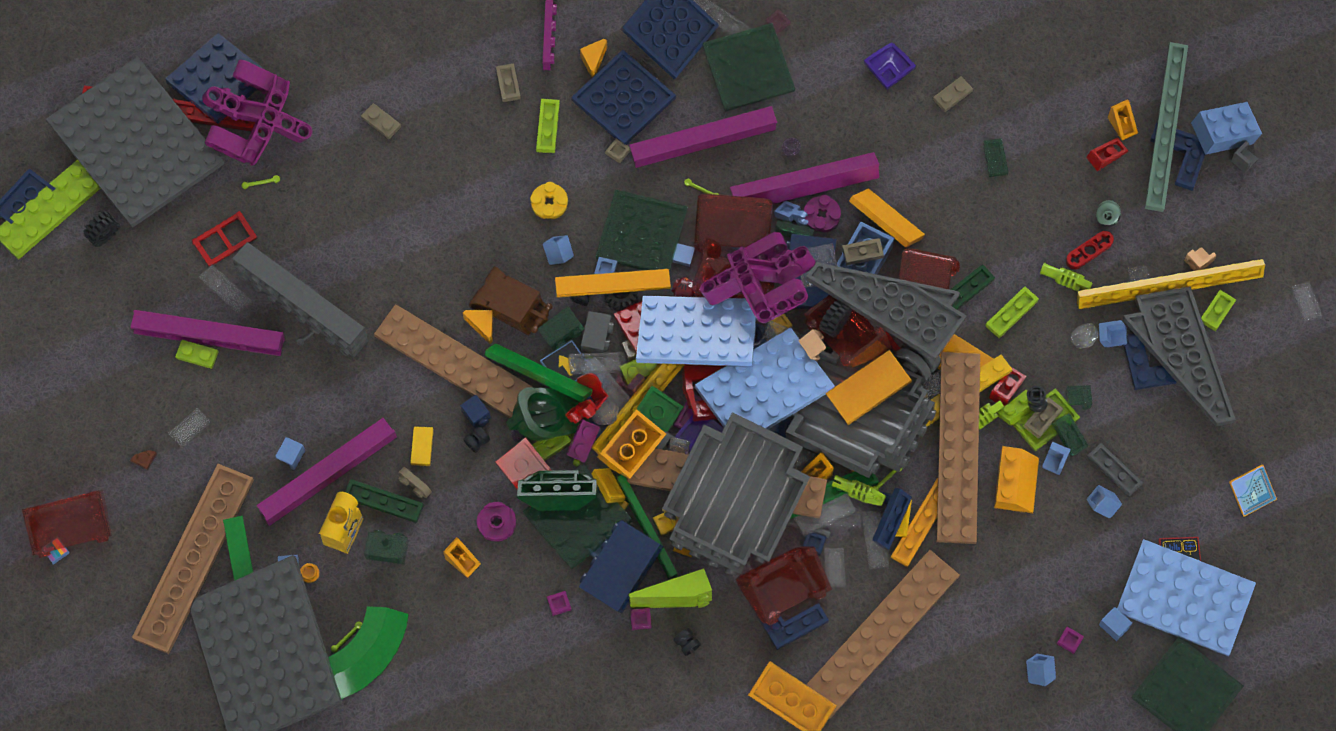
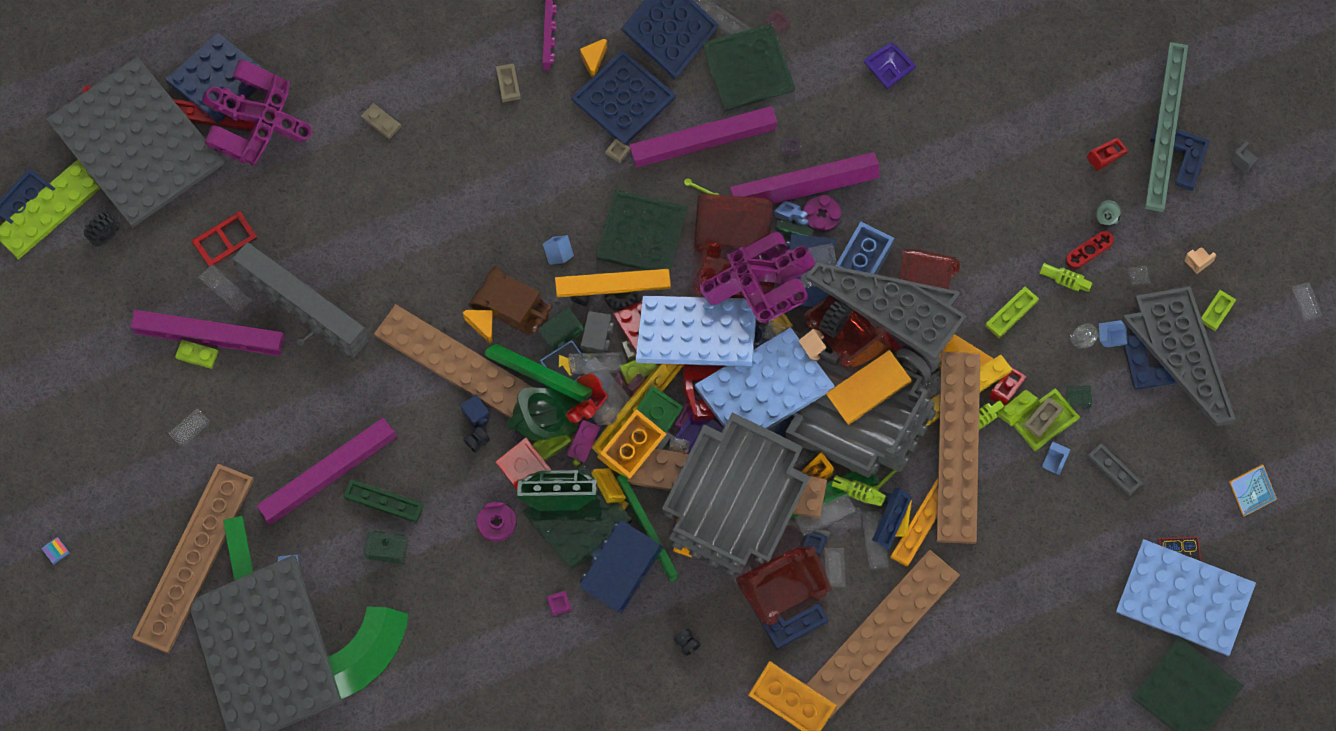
clear red windscreen [22,490,112,558] -> none
copper tile [130,450,157,470] -> none
lime hinge [241,175,280,189] -> none
medium blue panel [276,437,305,470] -> none
light orange plate [300,563,319,583] -> none
yellow piece [319,492,364,554] -> none
lime hinge [331,621,362,653] -> none
dark tan plate [398,467,432,498] -> none
yellow tile [411,427,434,466] -> none
light orange slope [443,537,481,578] -> none
yellow plate [530,182,568,219] -> none
lime plate [536,99,560,153] -> none
medium blue plate [594,257,618,274] -> none
lime slope [629,569,712,608] -> none
magenta tile [630,608,652,630] -> none
yellow tile [653,512,676,536] -> none
light blue tile [672,243,695,267] -> none
dark red head [672,277,701,297] -> none
dark tan plate [842,238,884,266] -> none
light orange tile [849,188,925,247] -> none
dark tan plate [933,76,973,112] -> none
dark green plate [950,264,995,310] -> none
clear green plate [983,138,1009,177] -> none
light orange slope [994,446,1039,513] -> none
medium blue panel [1026,654,1056,686] -> none
black wheel [1027,386,1048,412] -> none
clear green plate [1052,413,1088,457] -> none
magenta tile [1057,627,1084,654] -> none
yellow plate [1077,259,1265,309] -> none
medium blue panel [1086,485,1122,518] -> none
medium blue panel [1099,607,1132,641] -> none
light orange slope [1108,99,1138,140] -> none
medium blue brick [1191,102,1262,155] -> none

